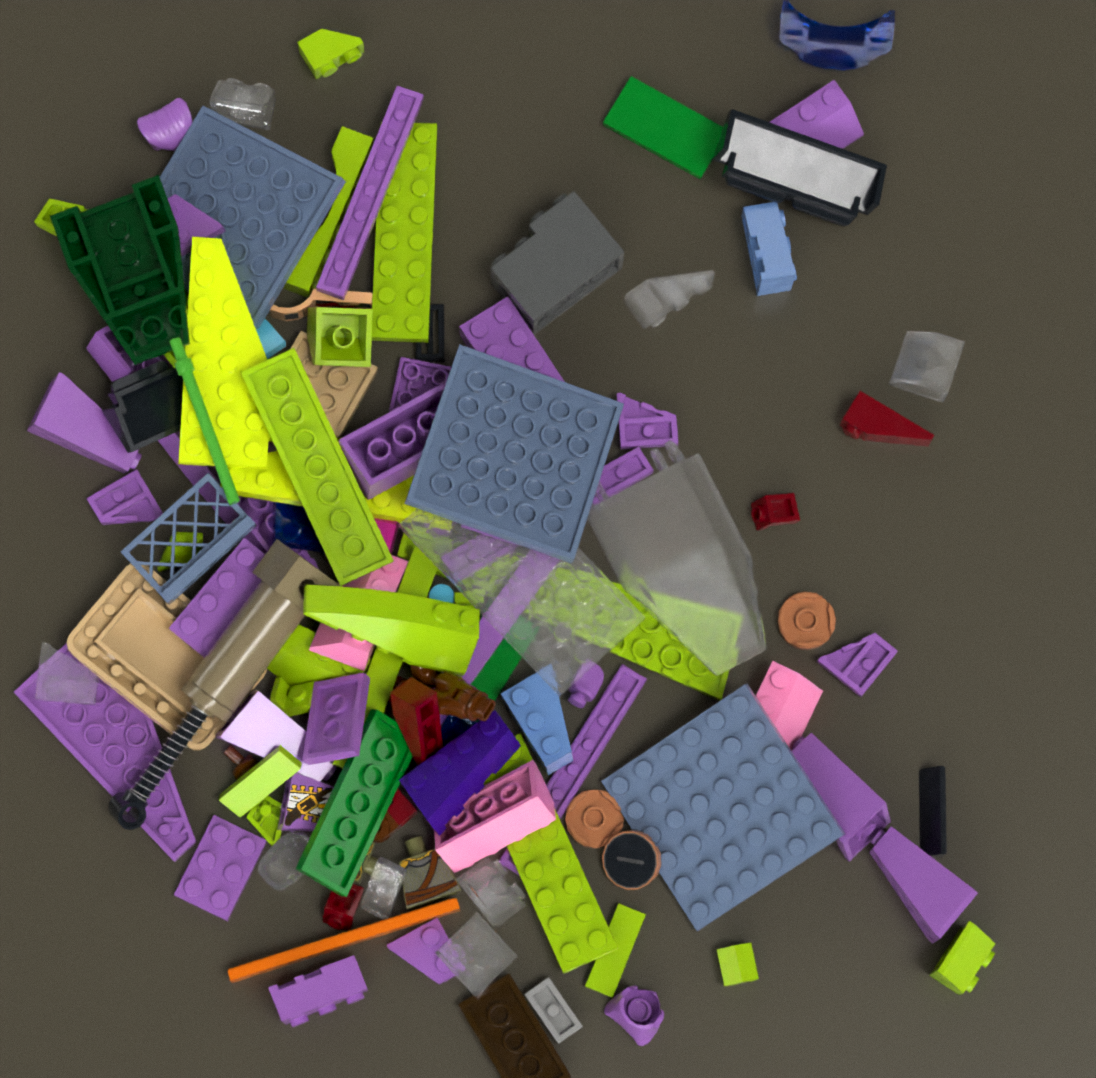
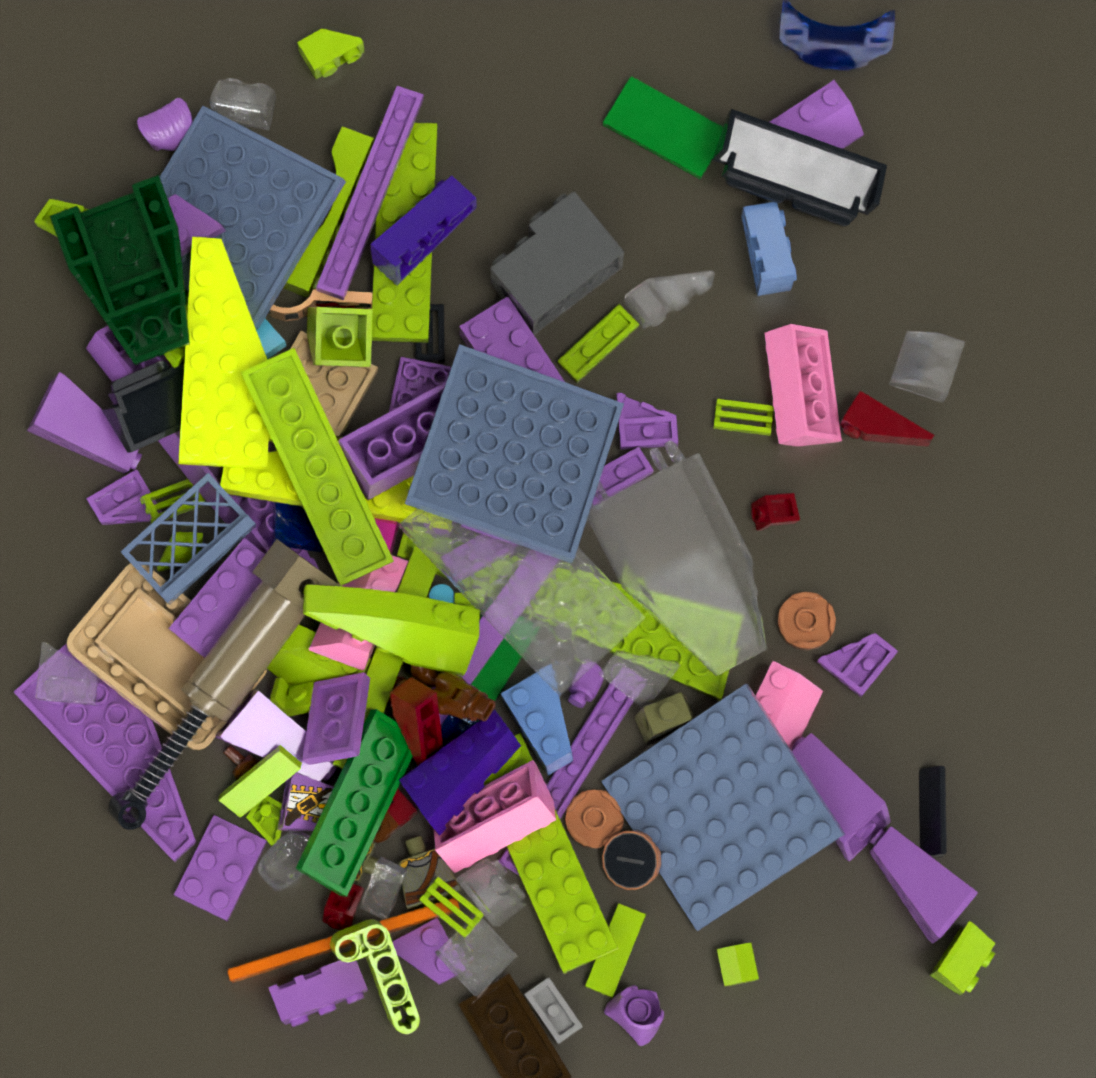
bright green bar [169,337,240,505] -> none
none -> lime tile [140,479,205,523]
none -> lime beam [330,919,420,1034]
none -> dark purple wedge [370,175,477,286]
none -> lime tile [419,877,484,939]
none -> lime tile [557,304,639,383]
none -> clear wing [599,650,680,708]
none -> olive torso [634,692,695,744]
none -> lime tile [713,399,774,436]
none -> bright pink slope [765,324,842,446]

